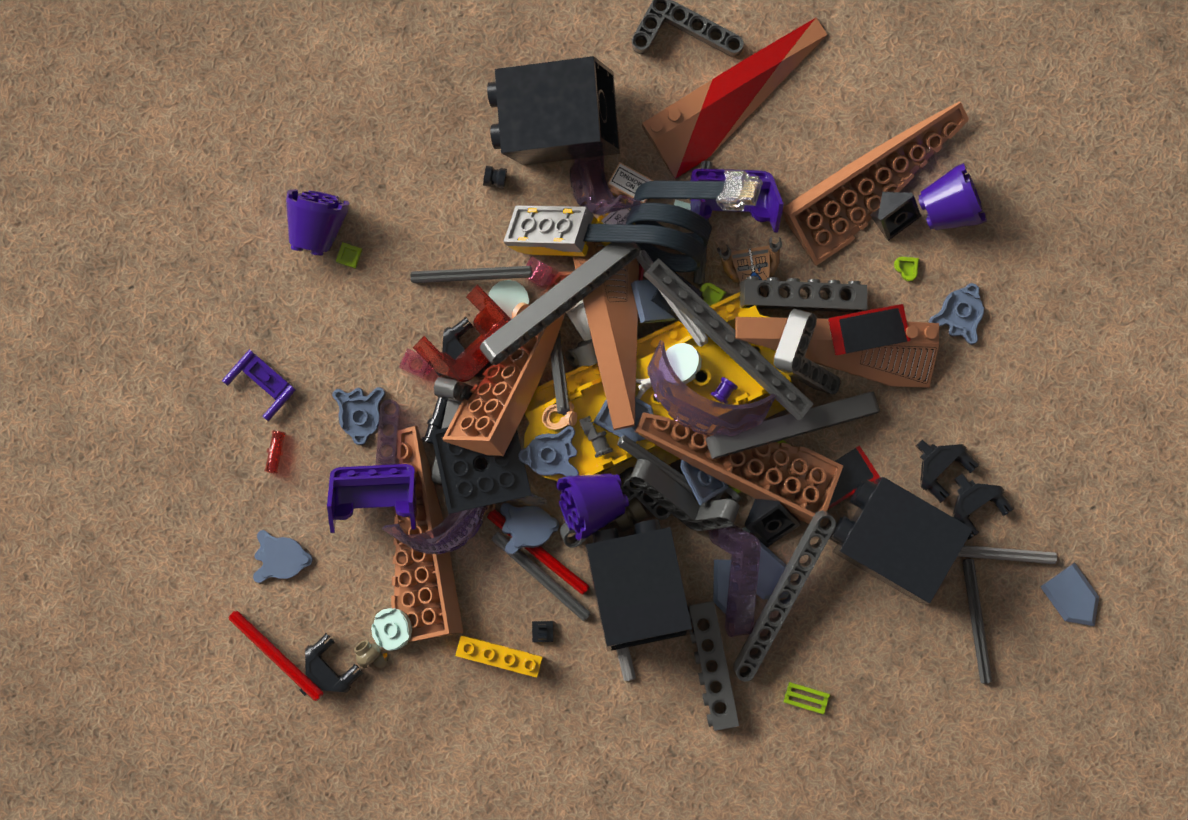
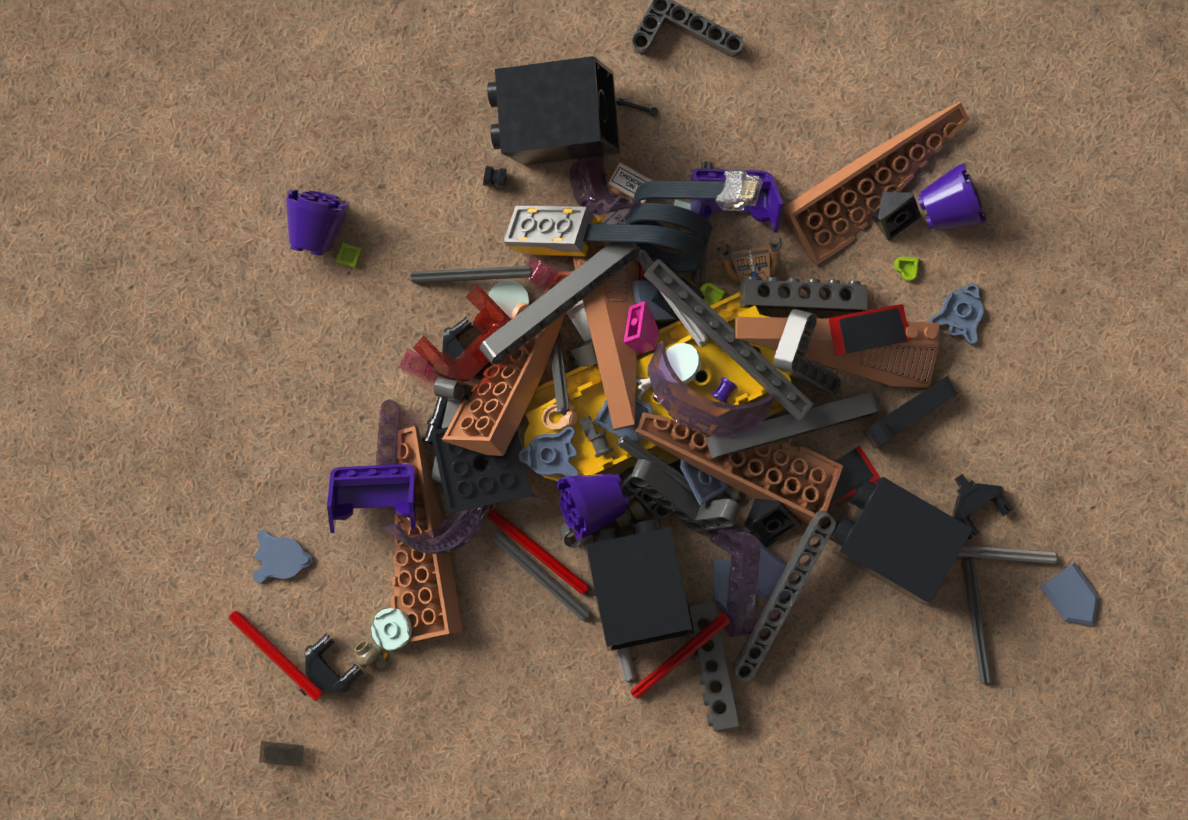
dark purple plate [222,349,296,422] -> none
clear red pin [264,430,286,474] -> none
sand blue tile [332,387,385,445] -> none
yellow brick [455,635,543,678] -> none
sand blue tile [500,503,559,555] -> none
black tile [532,621,554,642] -> none
wedge [642,18,827,179] -> none
lime tile [783,682,830,714] -> none
black connector [916,439,979,503] -> none
none -> clear smoke plate [259,741,304,767]
none -> black hinge [616,98,658,116]
none -> dark pink slope [624,301,659,354]
none -> red axle [631,614,730,699]
none -> black beam [862,375,959,449]

